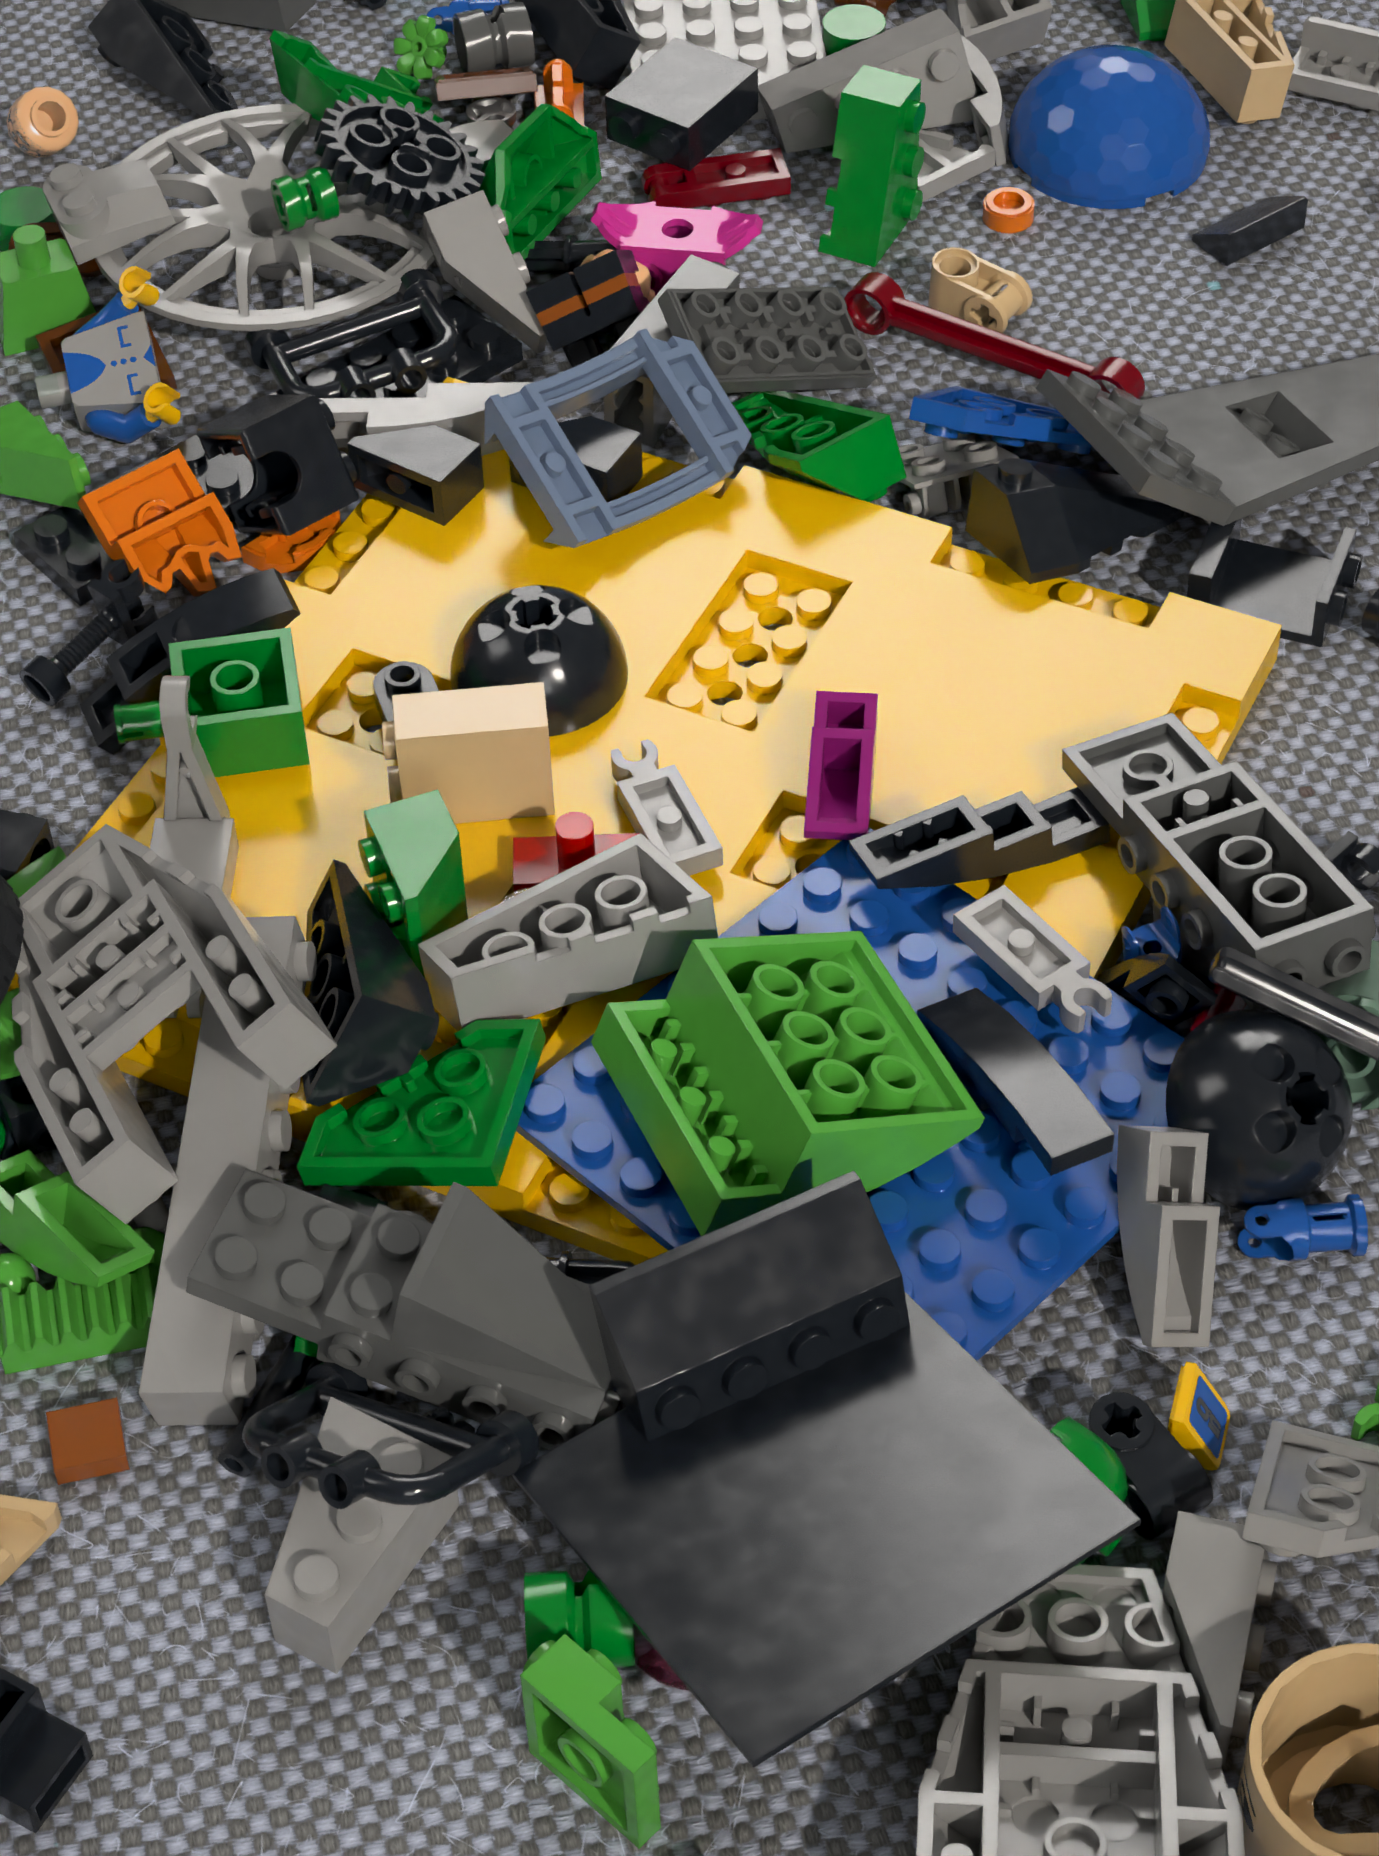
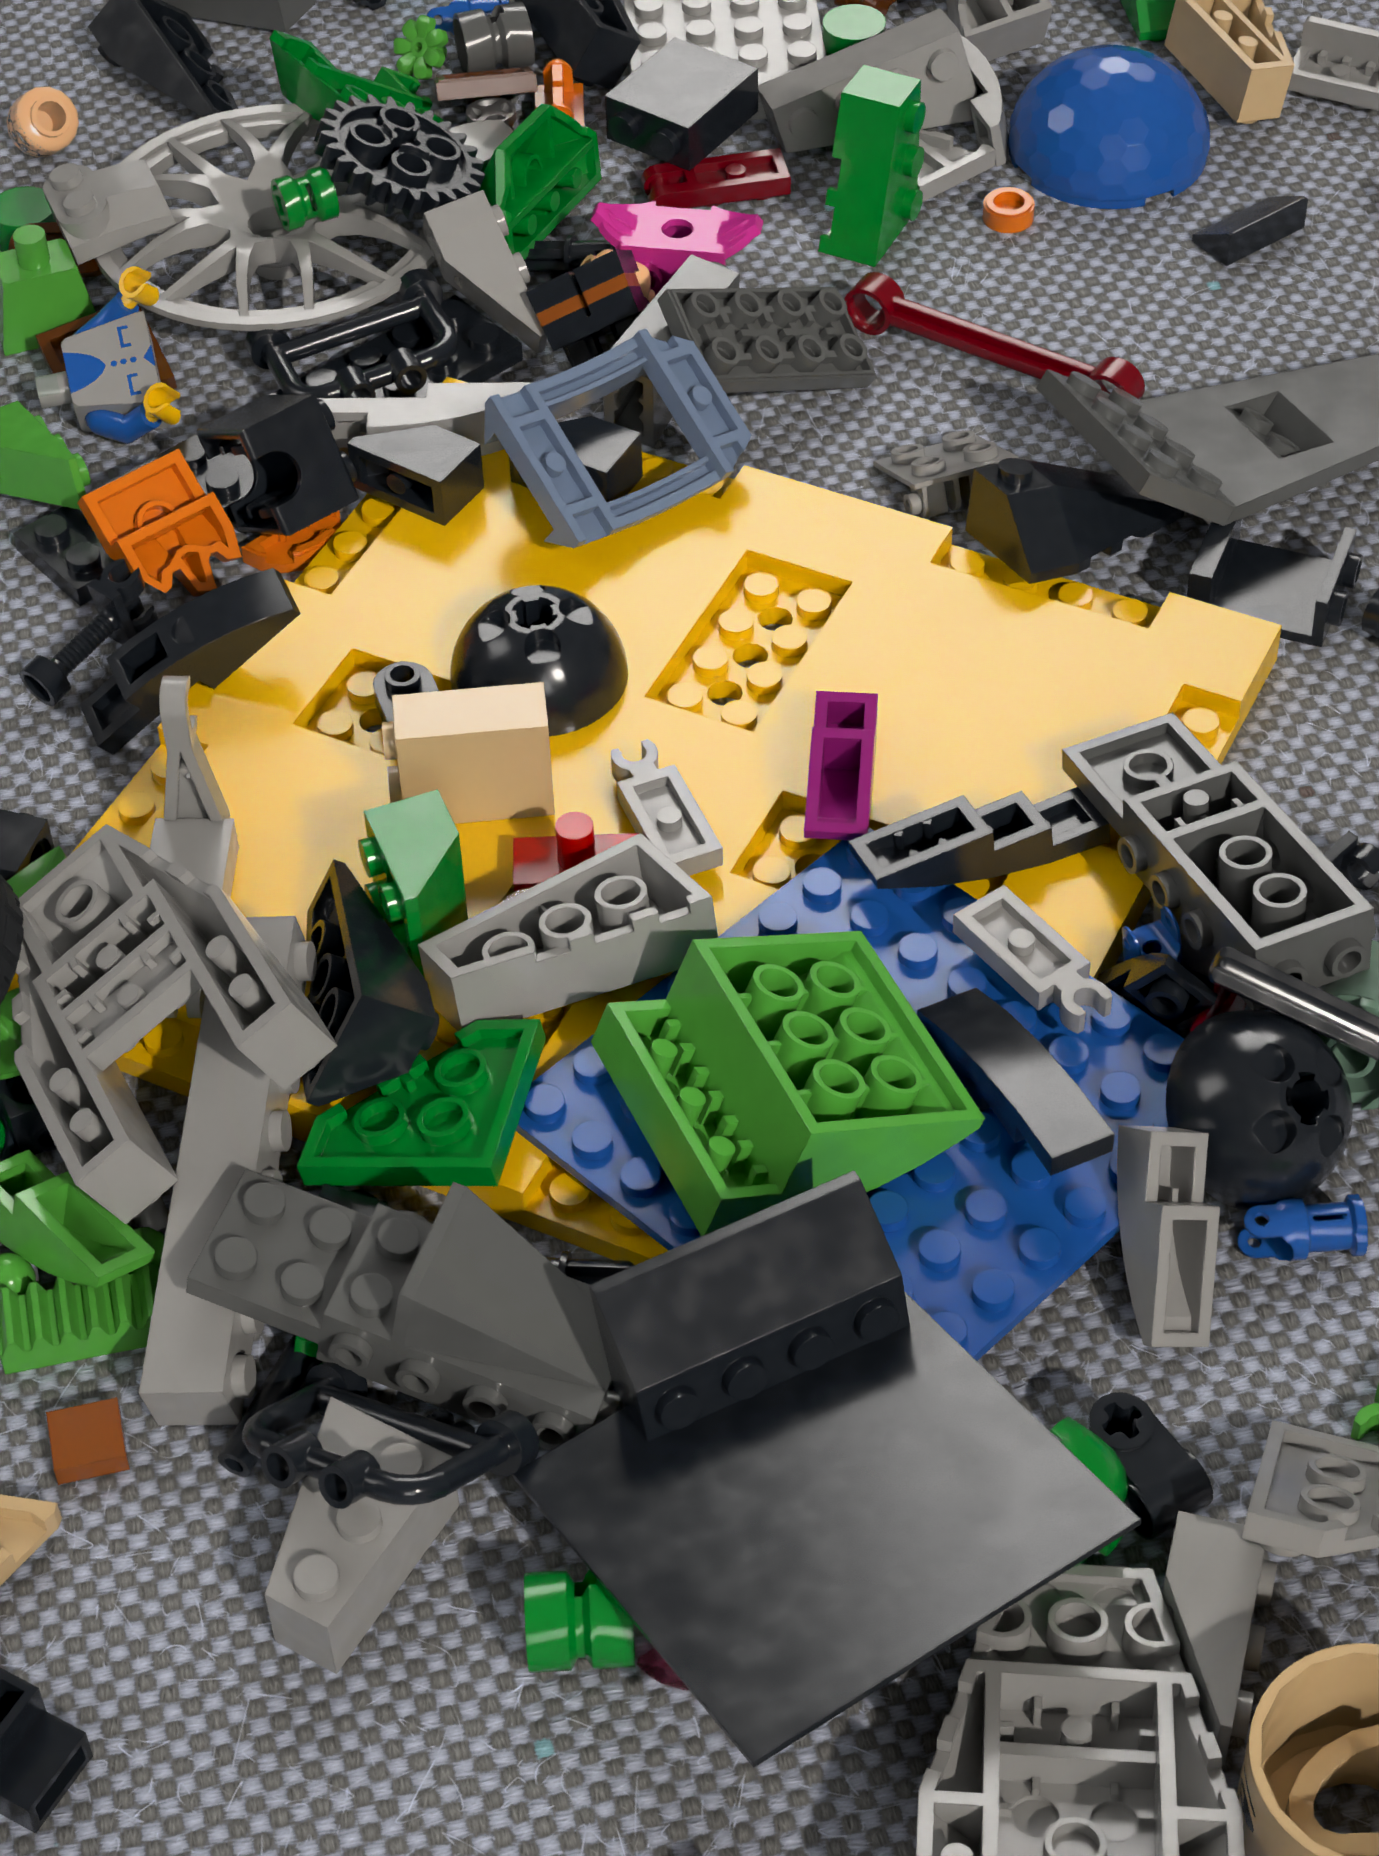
green brick [114,627,310,777] -> none
bright green plate [520,1634,661,1849] -> none
green wedge [732,391,907,502] -> none
blue plate [909,386,1092,454] -> none
tan piece [928,247,1033,333] -> none
slope [1168,1361,1230,1471] -> none

